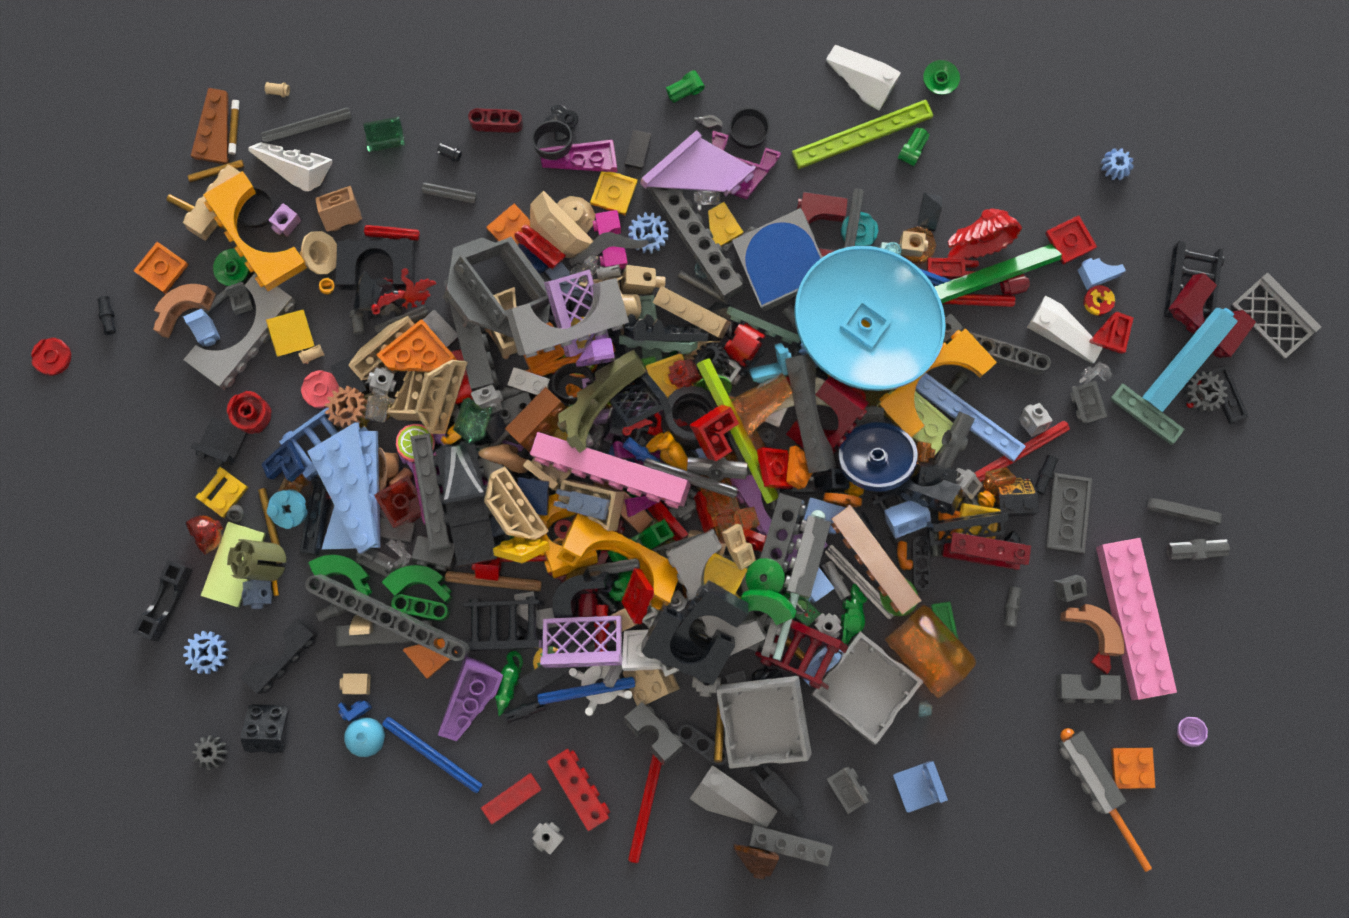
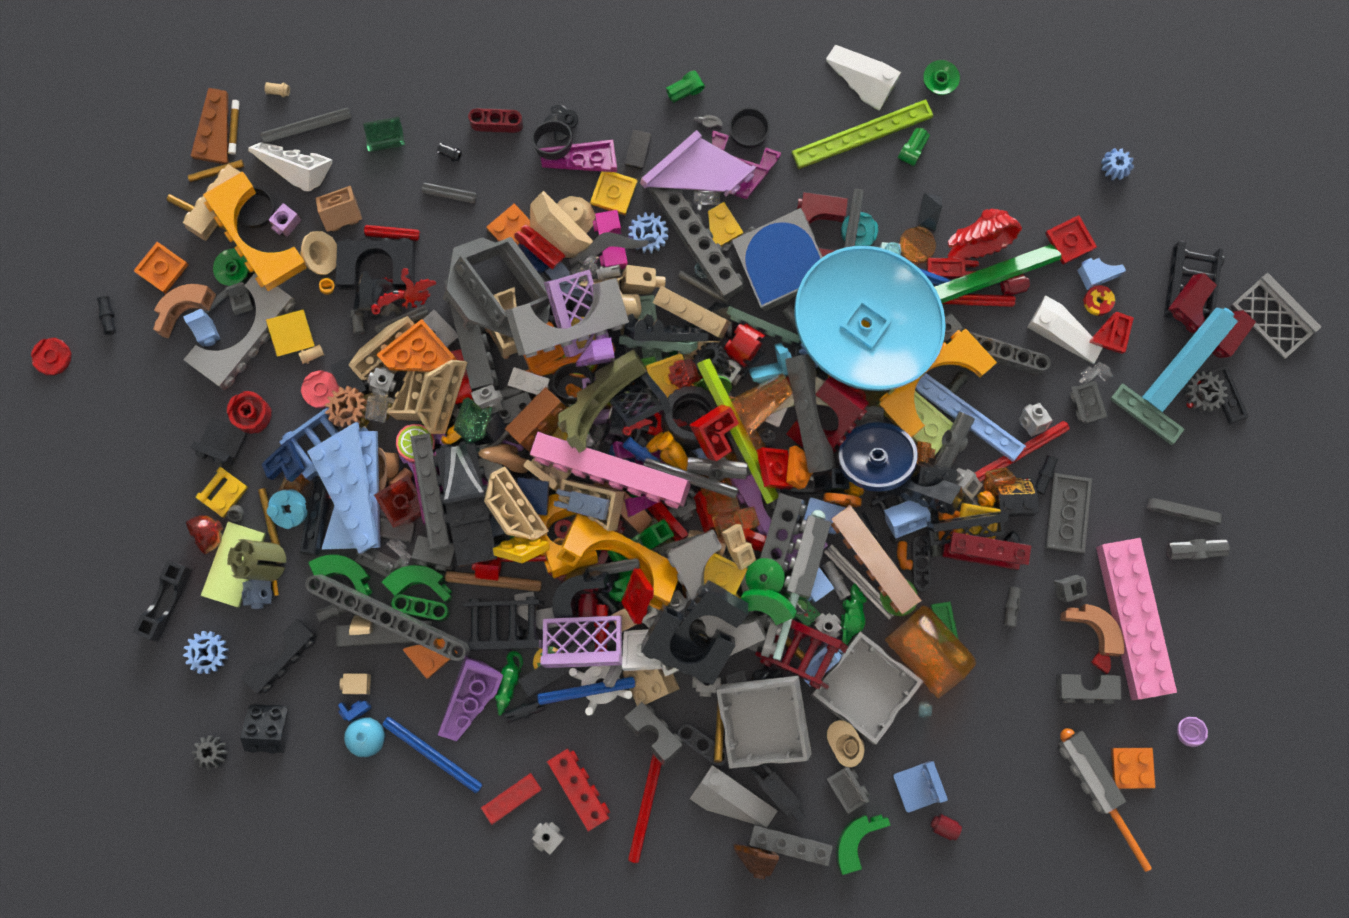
tan brick [900,231,928,258] -> none
none -> tan piece [827,720,865,767]
none -> green arch [836,814,891,875]
none -> dark red brick [930,814,962,841]

